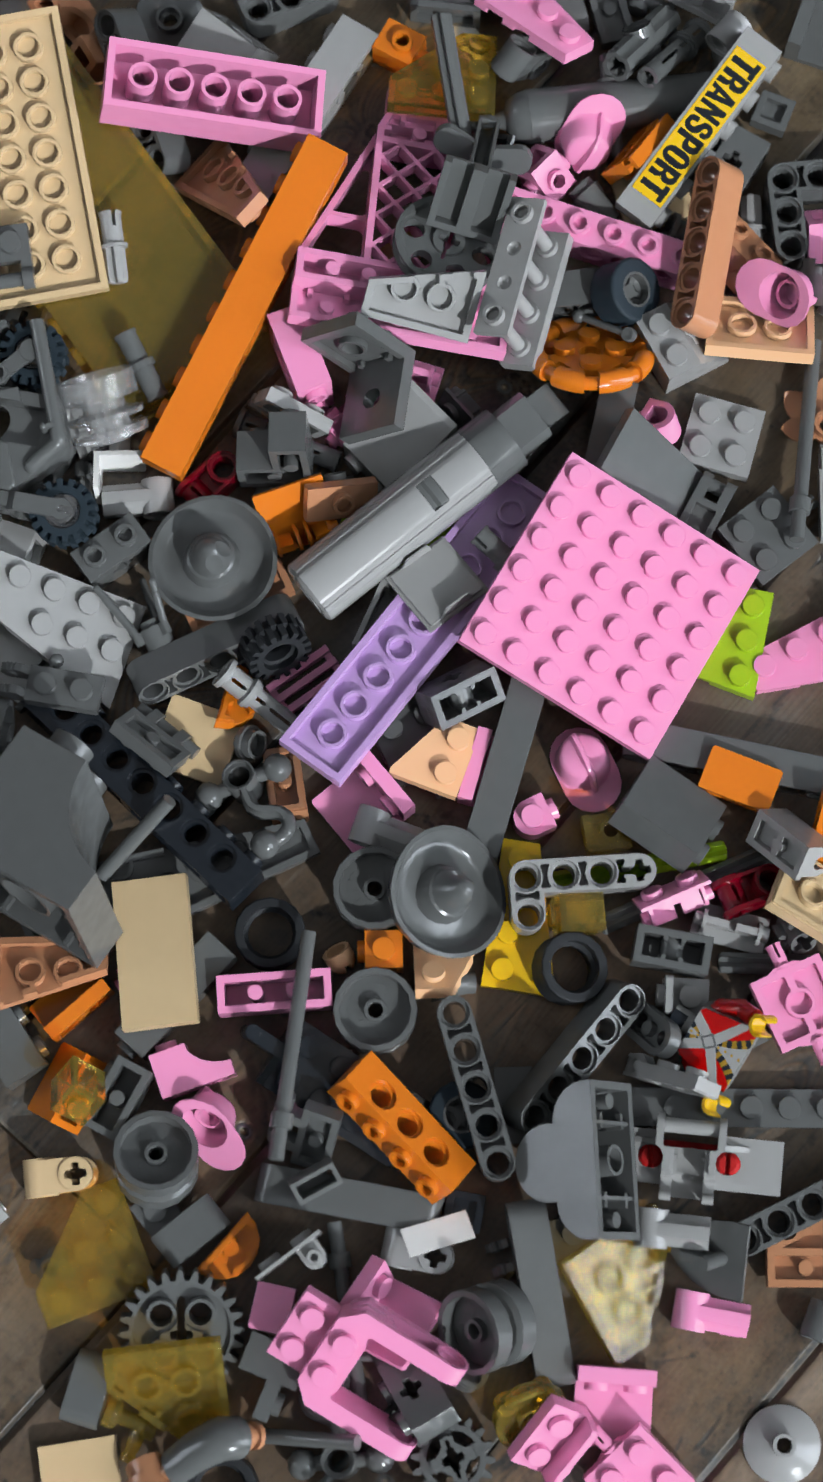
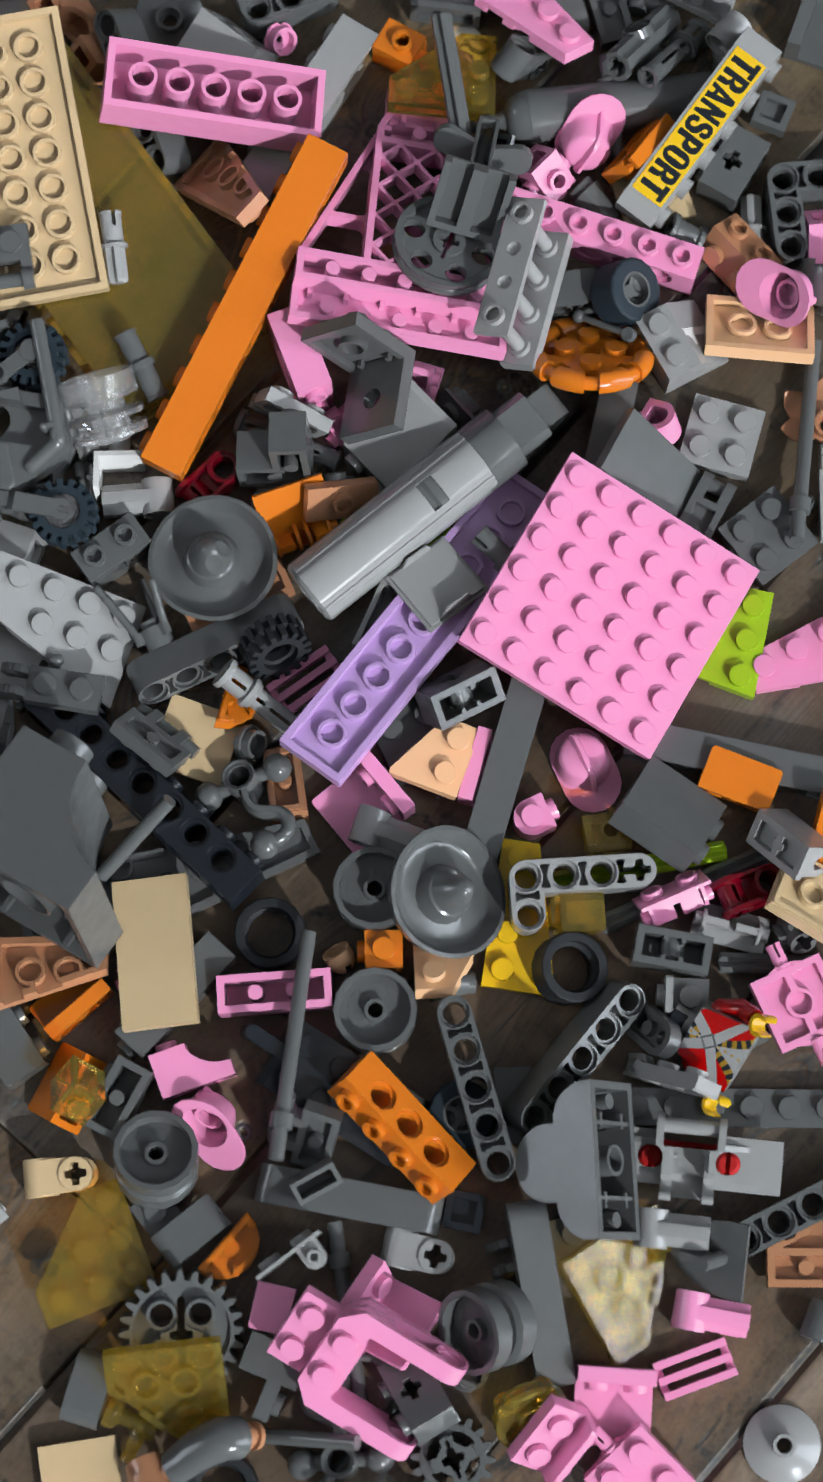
light grey wing [360,270,487,343] -> none
white sticker [400,1210,476,1257] -> none
nougat beam [670,156,744,339] -> none
none -> bright pink plate [264,22,297,57]
none -> bright pink tile [651,1337,739,1402]

